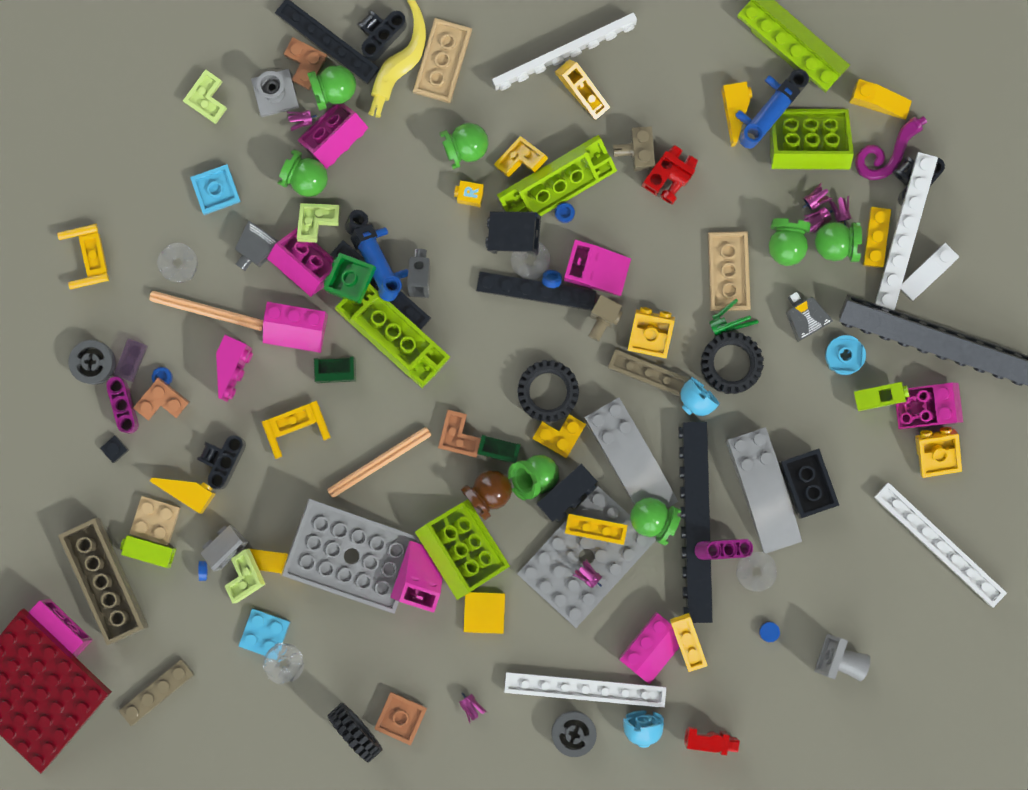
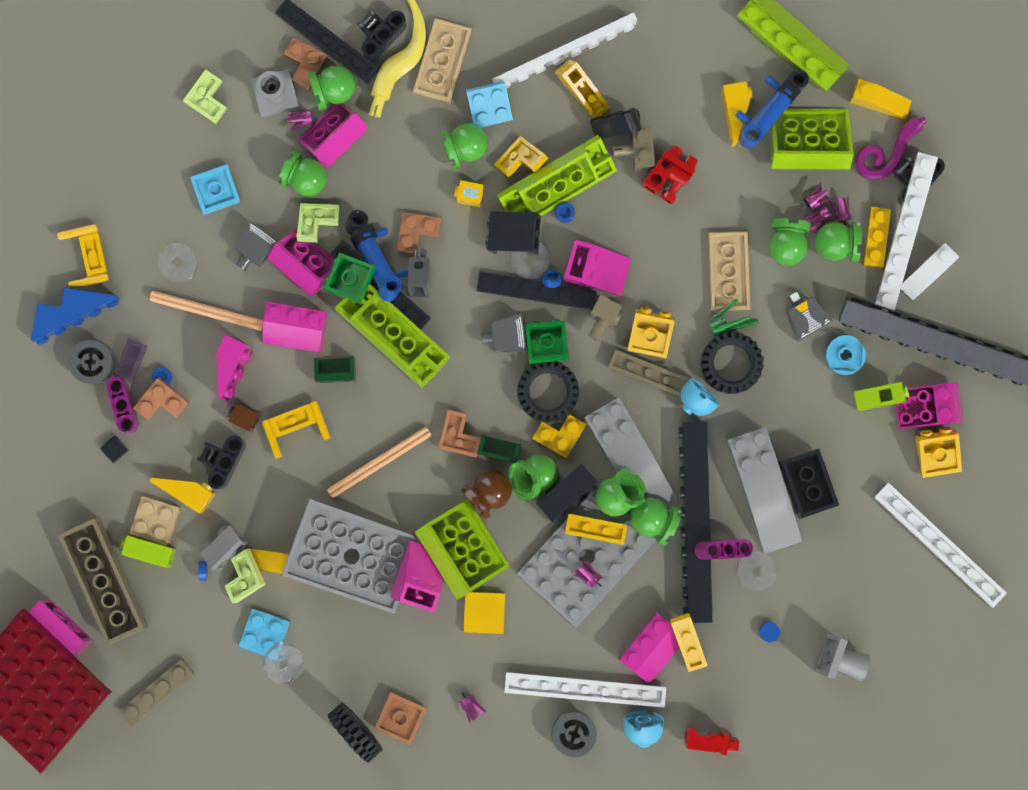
none -> blue slope [31,288,120,345]
none -> reddish brown brick [228,404,261,433]
none -> nougat plate [397,212,442,254]
none -> medium azure plate [466,81,513,127]
none -> dark grey torso [481,314,527,353]
none -> green plate [525,319,569,364]
none -> black piece [590,108,642,139]
none -> bright green tile [595,468,646,516]

